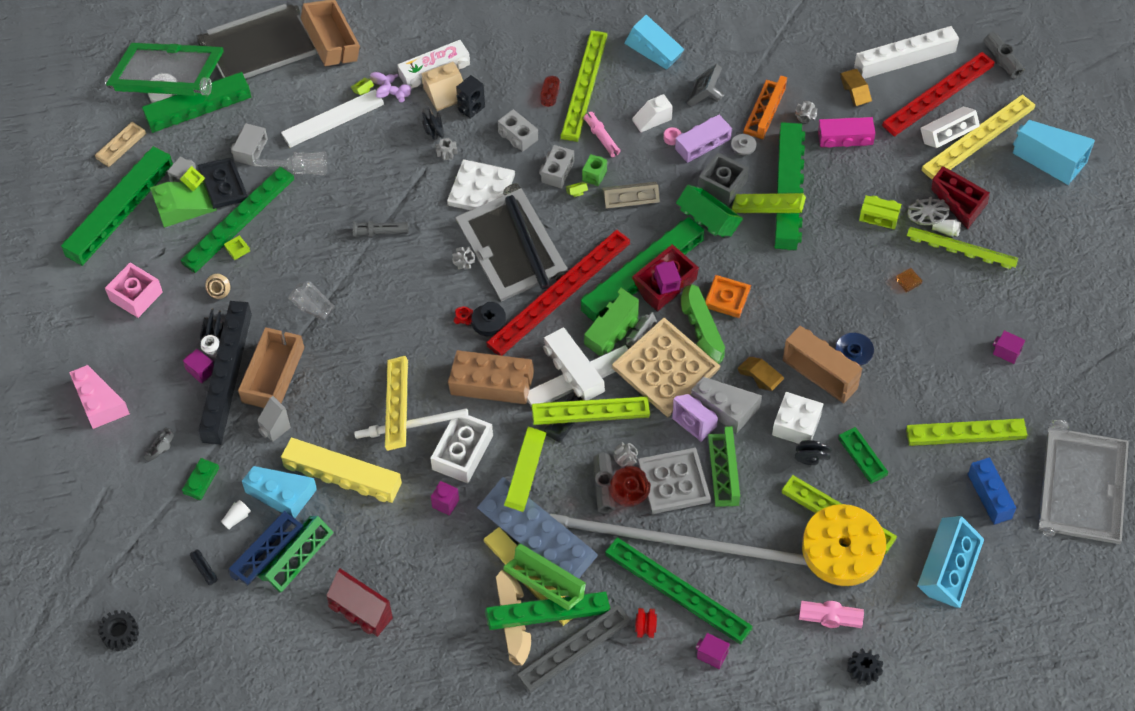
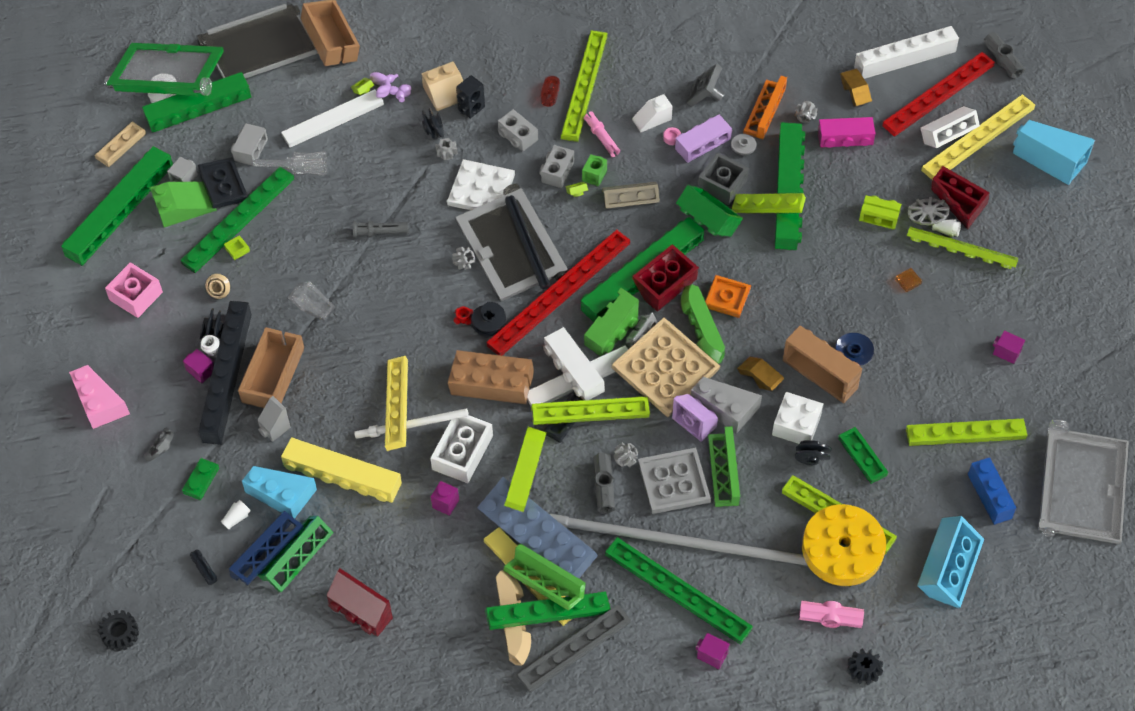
lime plate [180,166,205,191] -> none
white brick [397,40,470,89] -> none
clear red cylinder [609,466,651,507] -> none
medium azure wedge [624,15,684,70] -> none
red wheel [635,608,657,638] -> none
magenta brick [654,261,681,294] -> none

